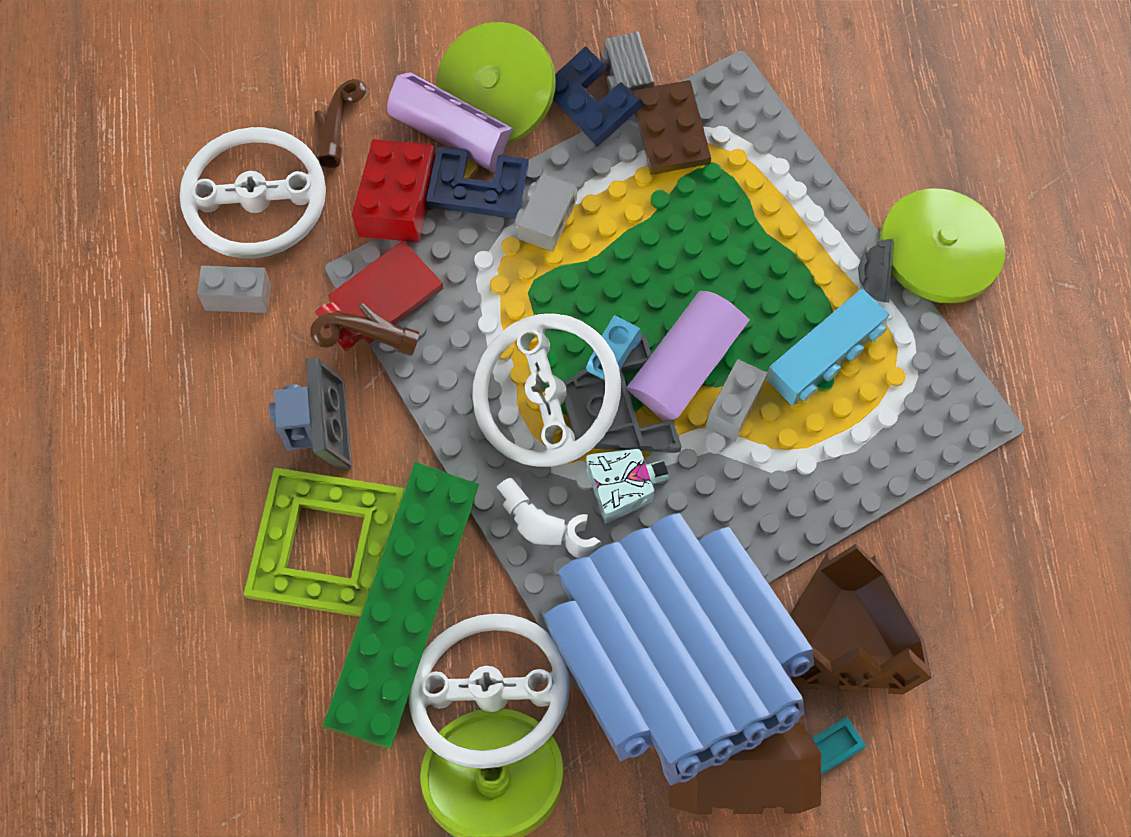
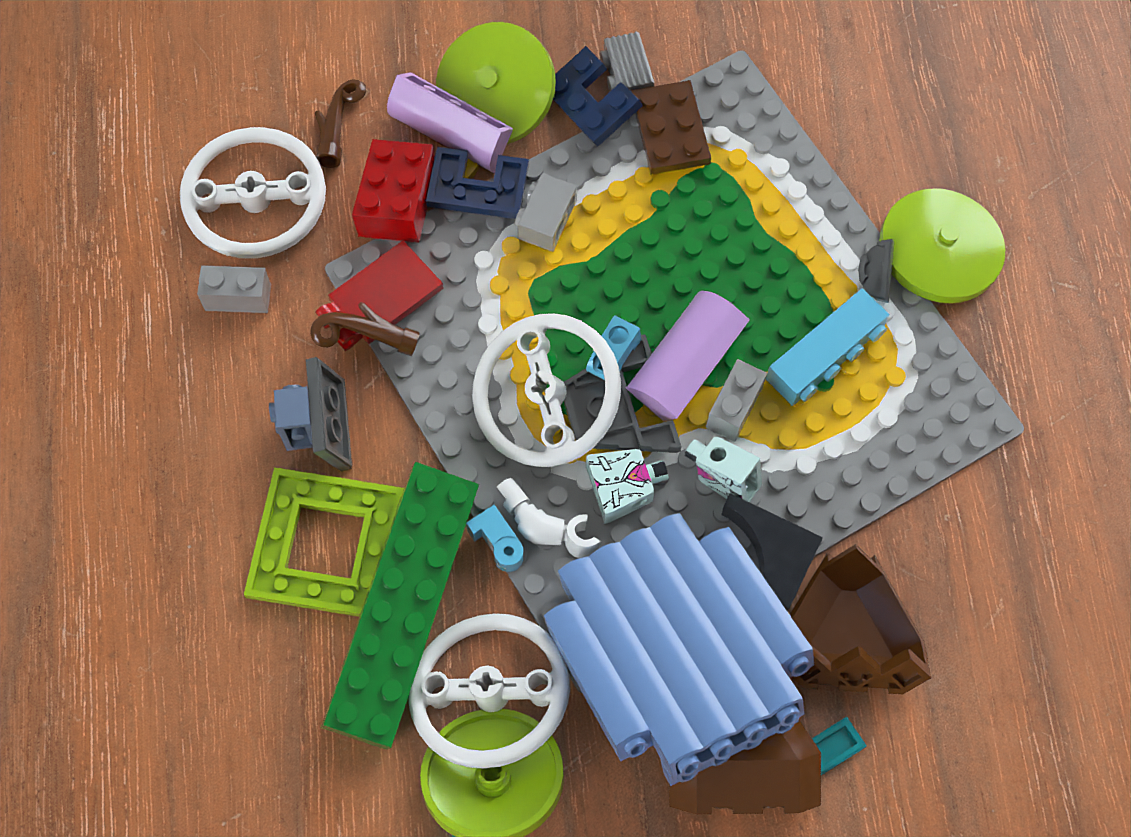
none -> medium azure leg [466,505,523,572]
none -> light aqua torso [685,437,762,502]
none -> black arch [721,493,823,612]

